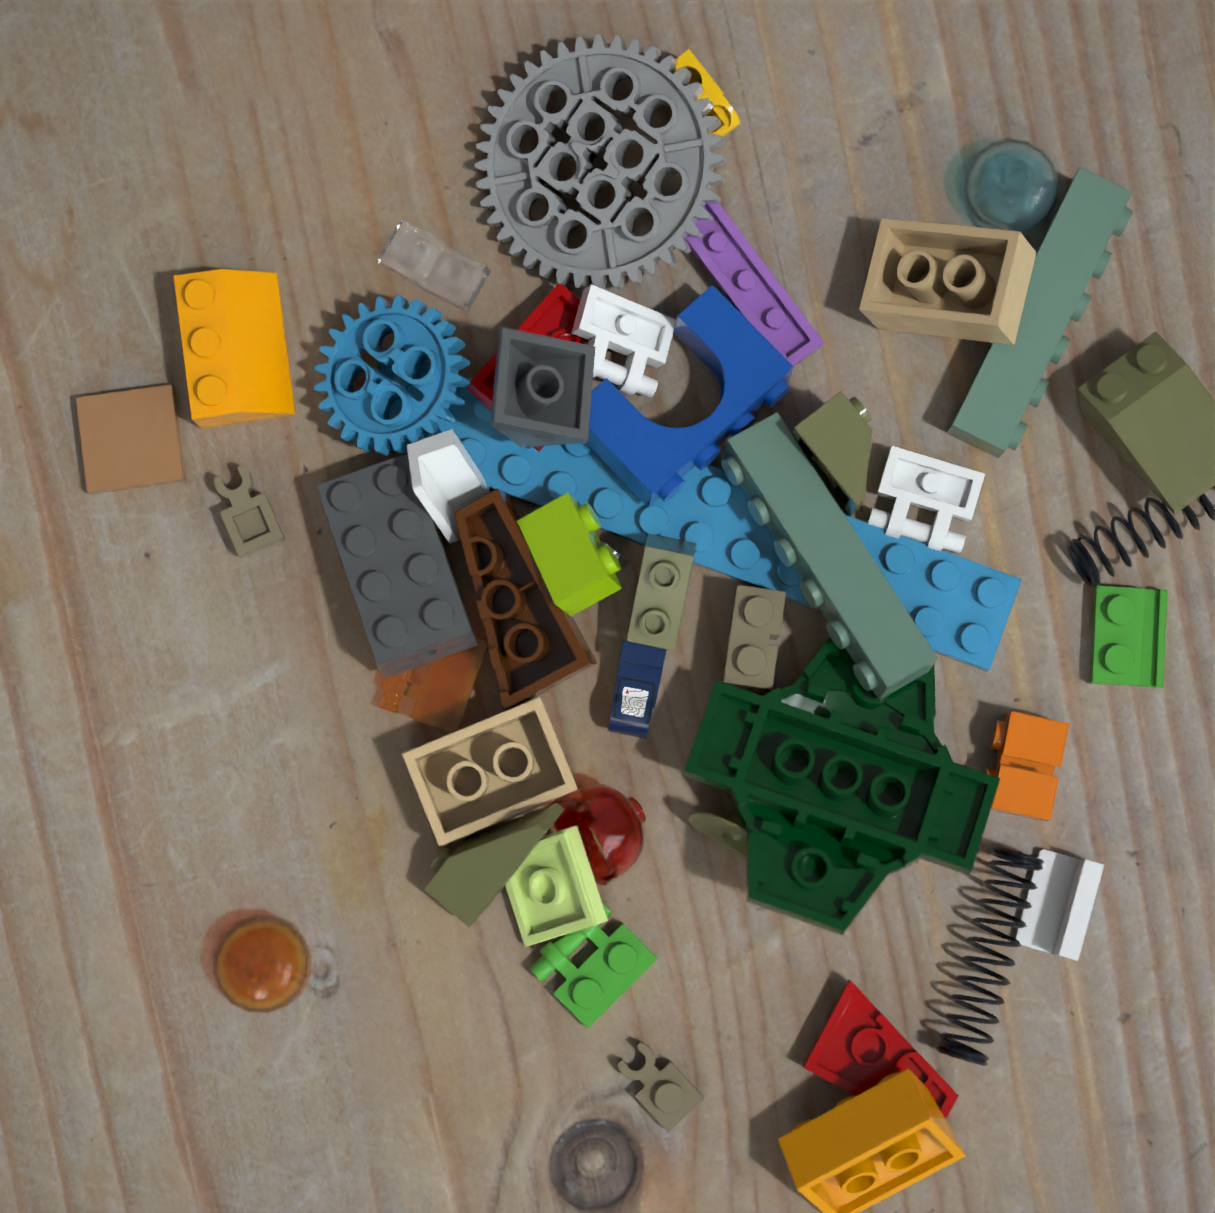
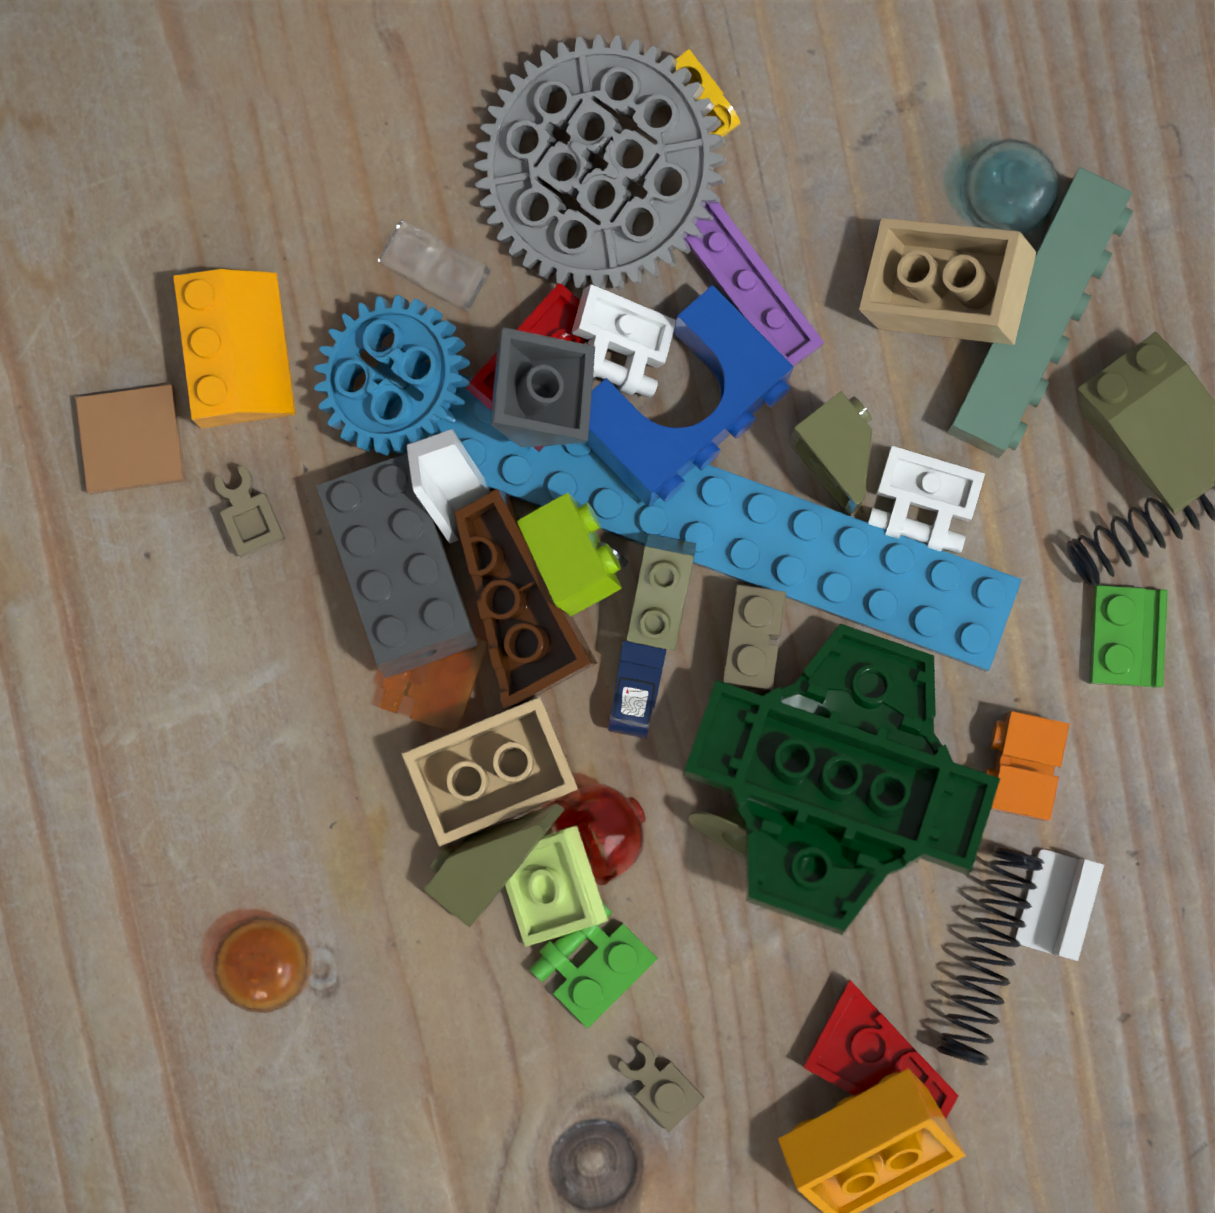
sand green brick [721,412,938,700] -> none

